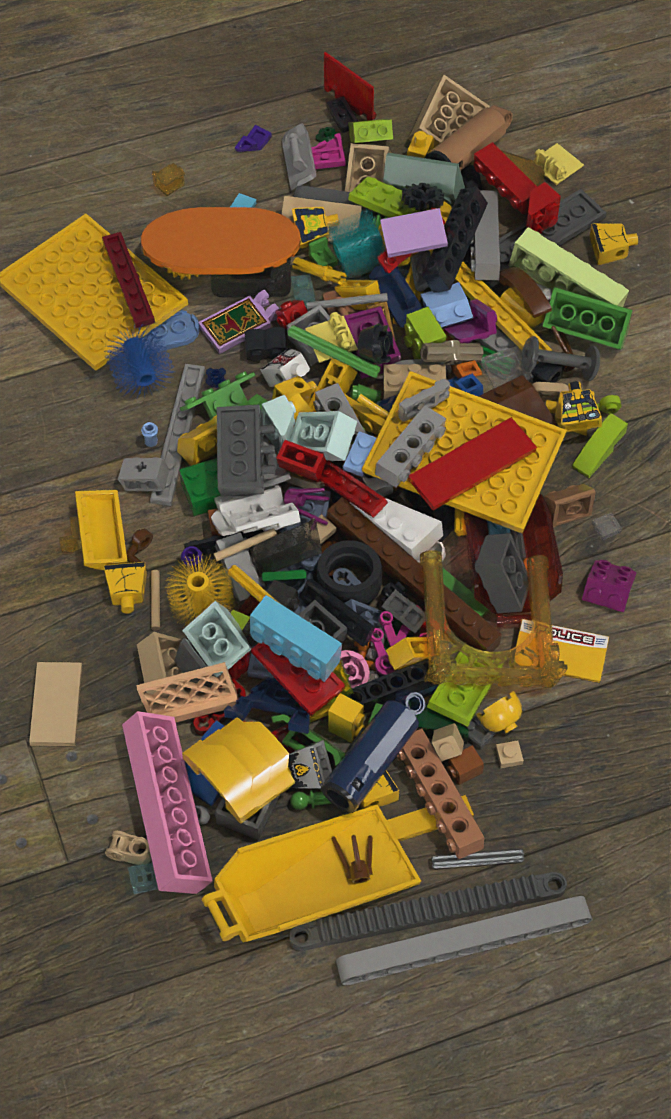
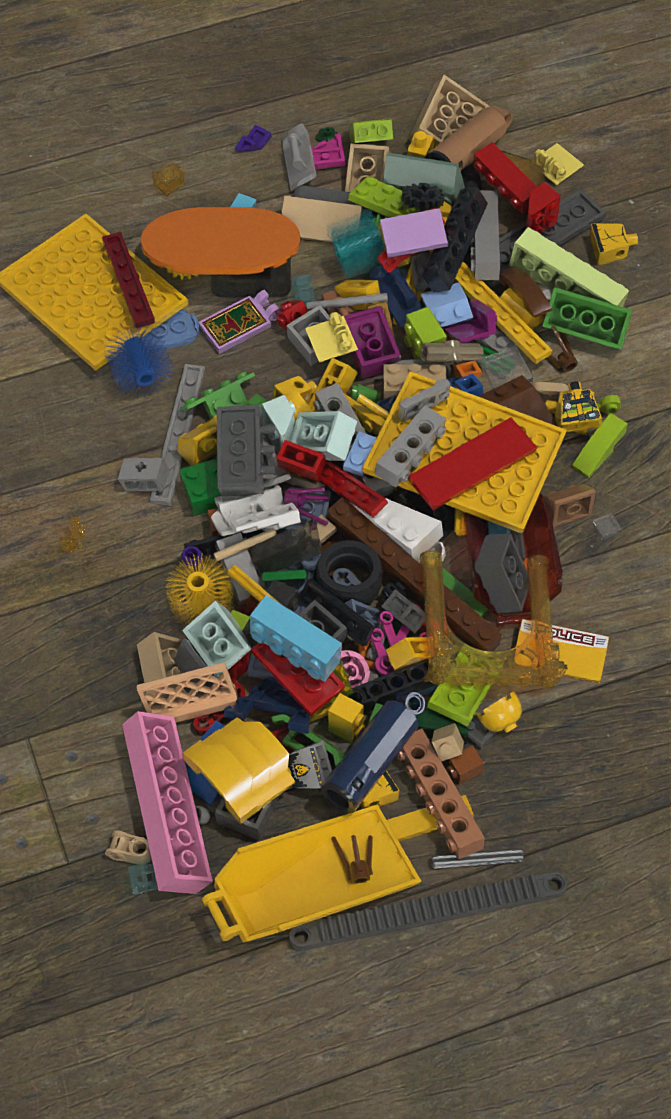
tan tile [29,662,82,746] -> none
yellow slope [75,490,128,570] -> none
yellow torso [104,562,147,614] -> none
reddish brown plate [126,528,153,563] -> none
light blue pin [141,422,158,447] -> none
tan bar [151,570,160,631] -> none
clear blue plate [206,368,226,388] -> none
black brick [244,327,287,362] -> none
white torso [260,348,310,387] -> none
bright green axle [288,325,380,378] -> none
bright green axle [290,790,332,810] -> none
torso [292,207,340,249] -> none
yellow pin [292,257,346,285] -> none
bright green bracket [309,237,338,267] -> none
red window [324,52,377,121] -> none
black plate [327,97,359,133] -> none
light grey beam [335,896,592,985] -> none
black cone [358,323,393,365] -> none
tan plate [496,741,524,768] -> none
dark grey hose [522,336,600,381] -> none
black brick [529,362,563,384] -> none
magenta bracket [582,560,637,612] -> none

